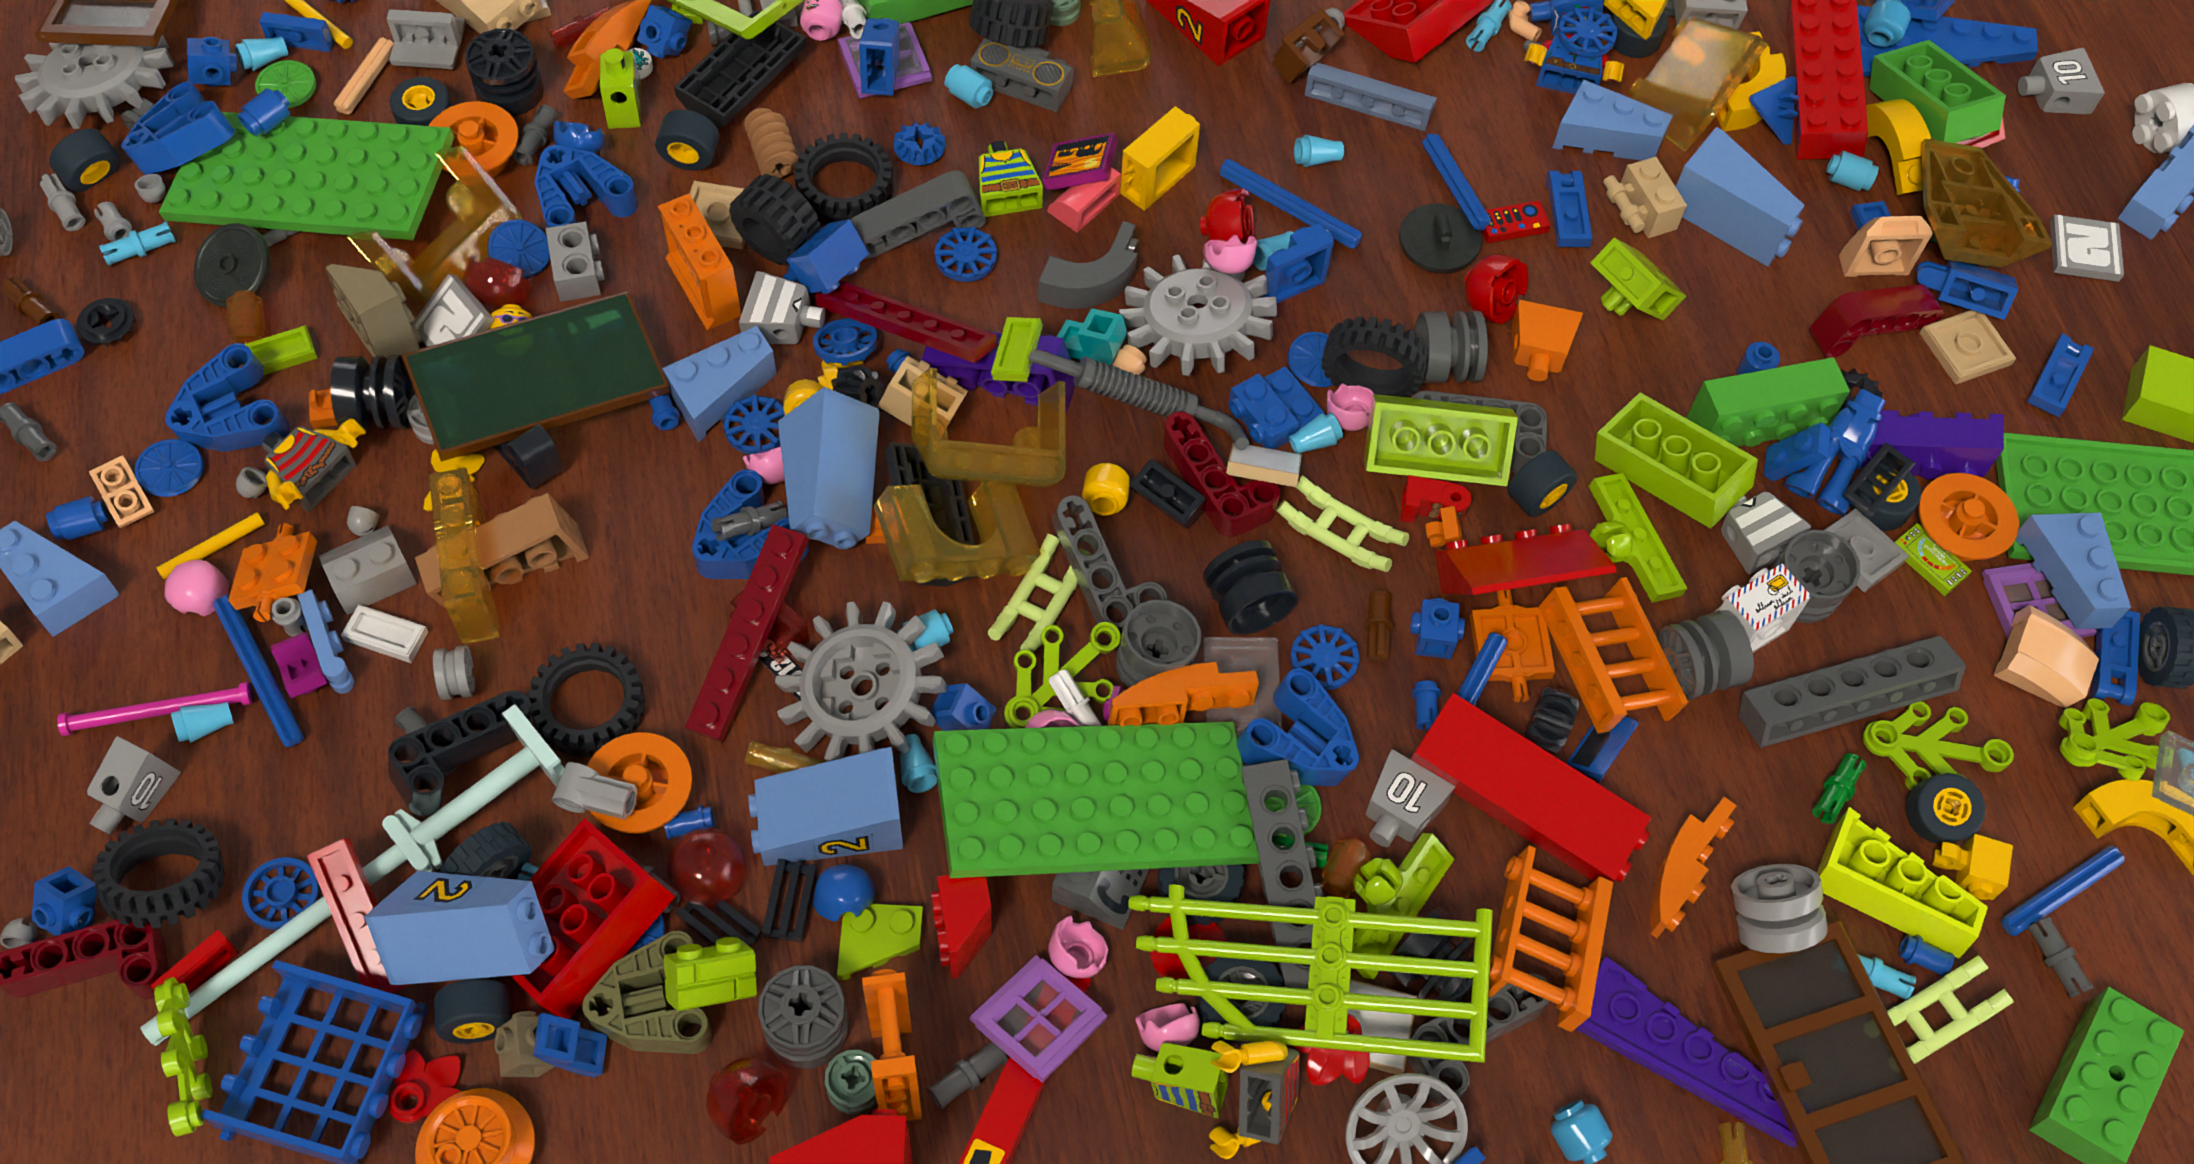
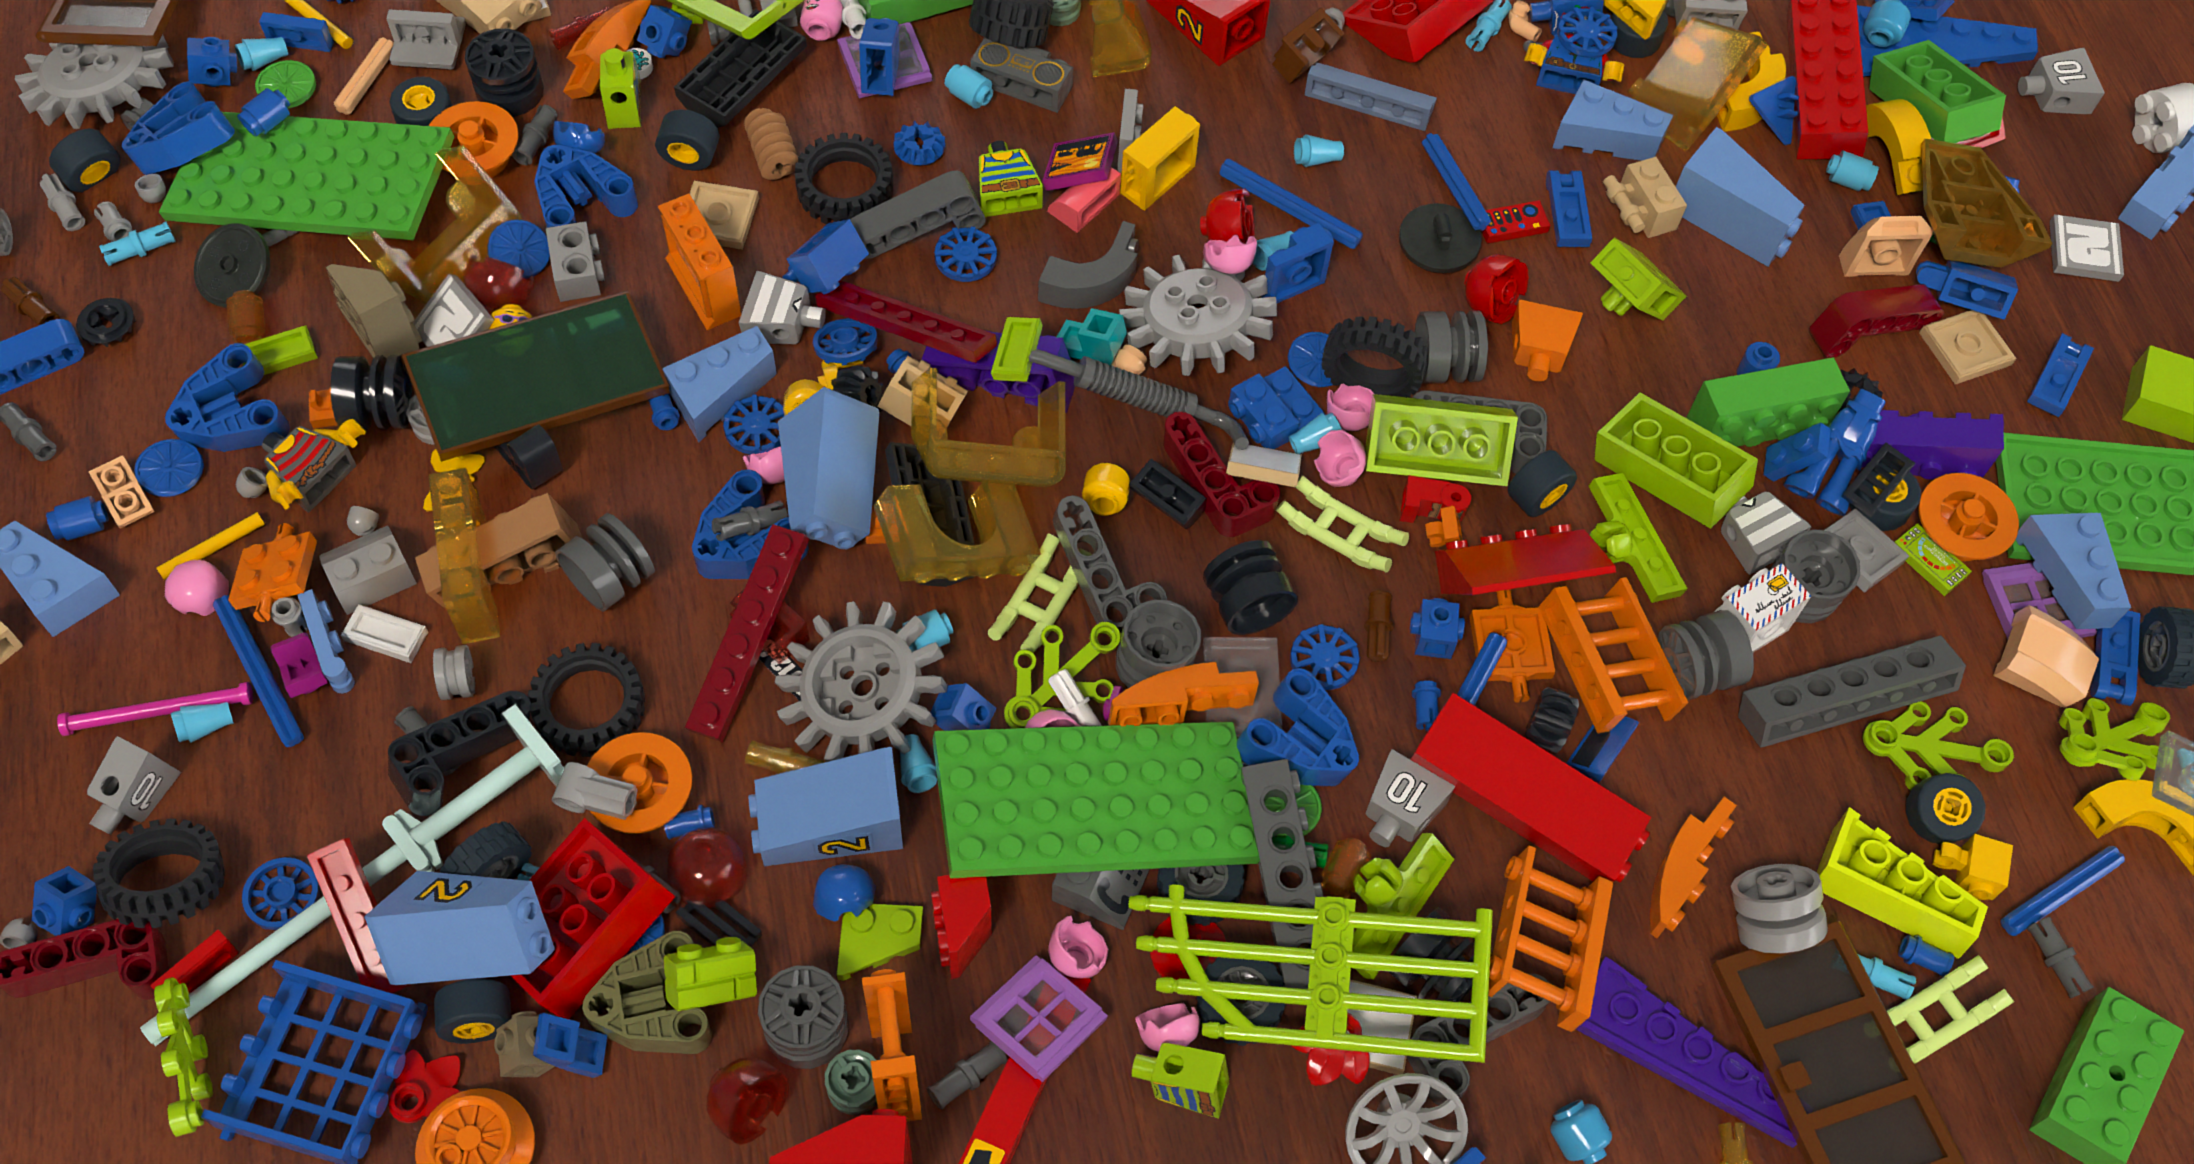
black tyre [729,174,821,266] -> none
black tile [762,859,817,943] -> none
torso [1209,1041,1300,1159] -> none
green pin [1812,753,1866,824] -> none
none -> dark grey wheel [555,513,655,612]
none -> light grey plate [1117,89,1143,173]
none -> bright pink hair [1314,430,1367,487]

